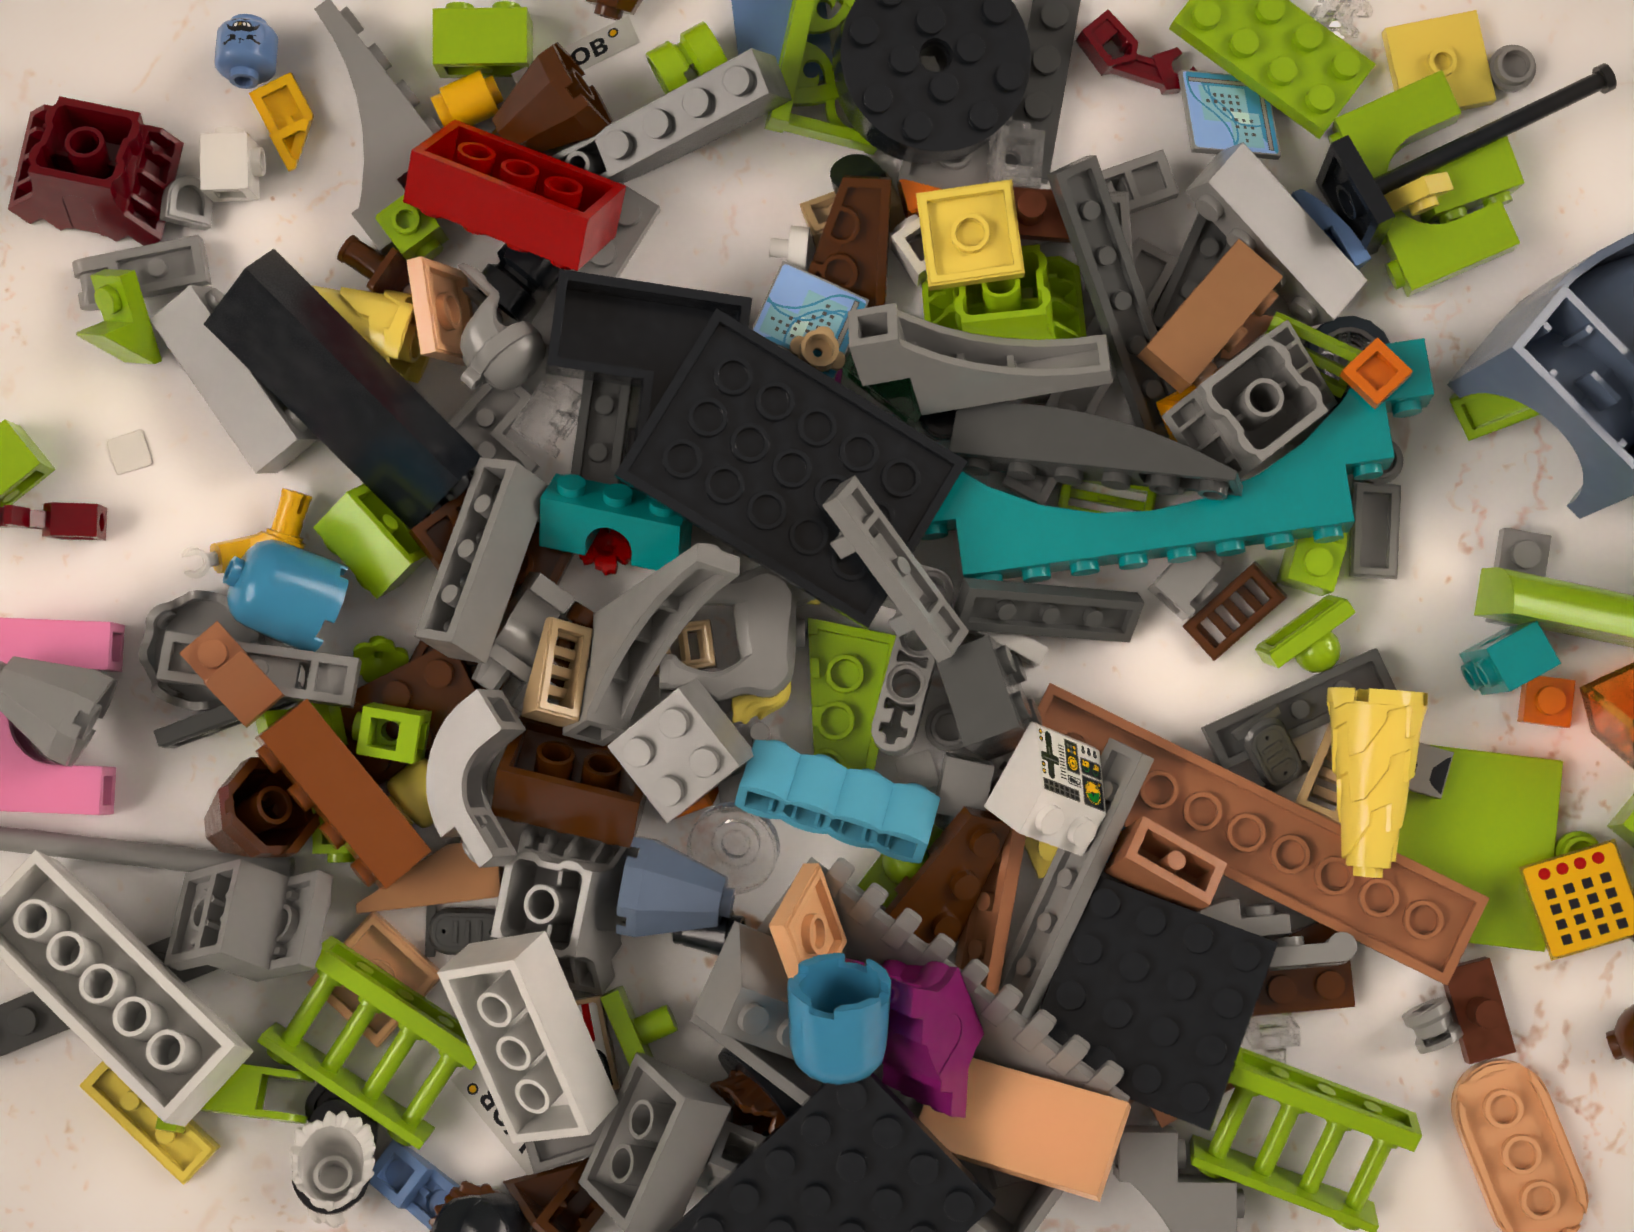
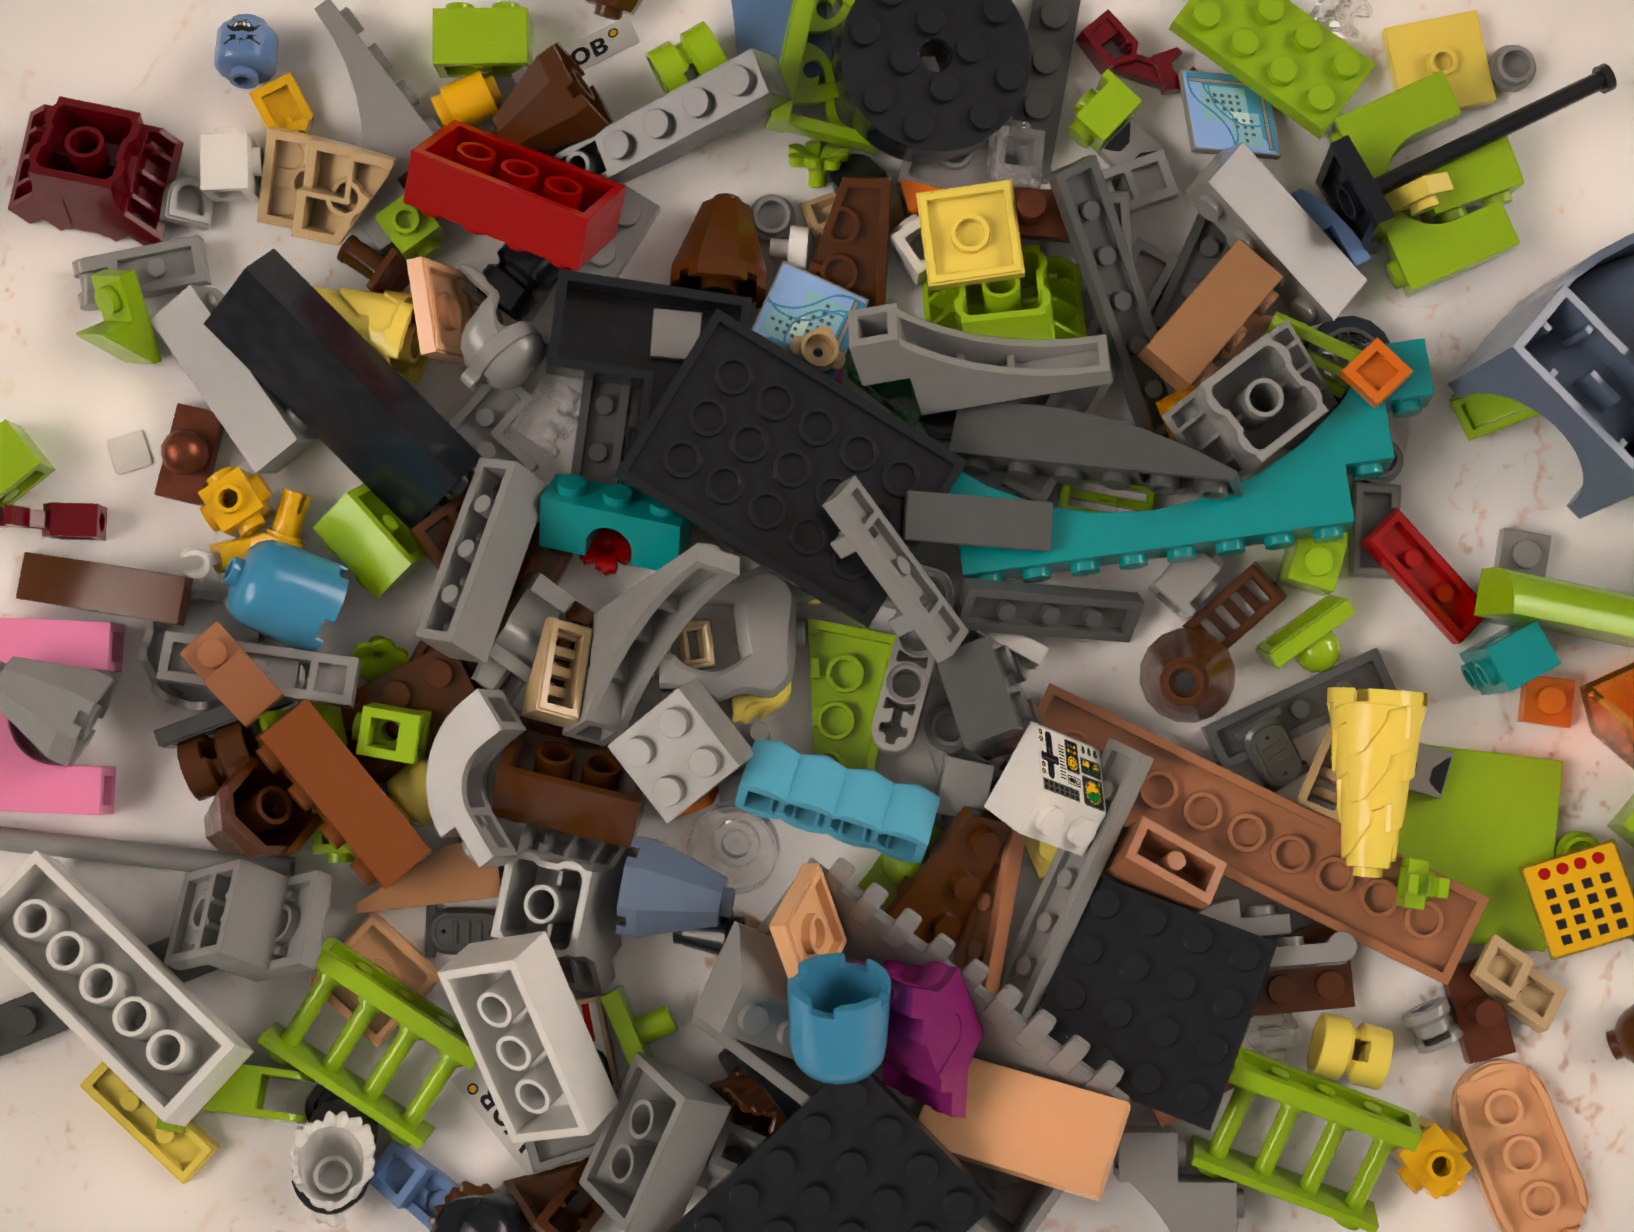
none -> reddish brown slope [16,552,193,626]
none -> copper tile [154,403,224,507]
none -> reddish brown wheel [177,721,260,801]
none -> yellow brick [198,466,276,538]
none -> tan slope [257,126,397,246]
none -> light grey tile [649,308,702,361]
none -> reddish brown cone [670,193,767,309]
none -> light grey plate [751,194,796,242]
none -> lime plant [788,140,850,188]
none -> dark grey tile [902,490,1054,553]
none -> lime brick [1067,69,1142,153]
none -> light grey tile [1098,117,1166,167]
none -> reddish brown cone [1140,628,1235,723]
none -> light yellow wheel [1307,1012,1393,1091]
none -> red tile [1359,507,1484,644]
none -> yellow brick [1390,1115,1473,1200]
none -> lime plate [1395,857,1450,910]
none -> tan slope [1470,934,1567,1033]

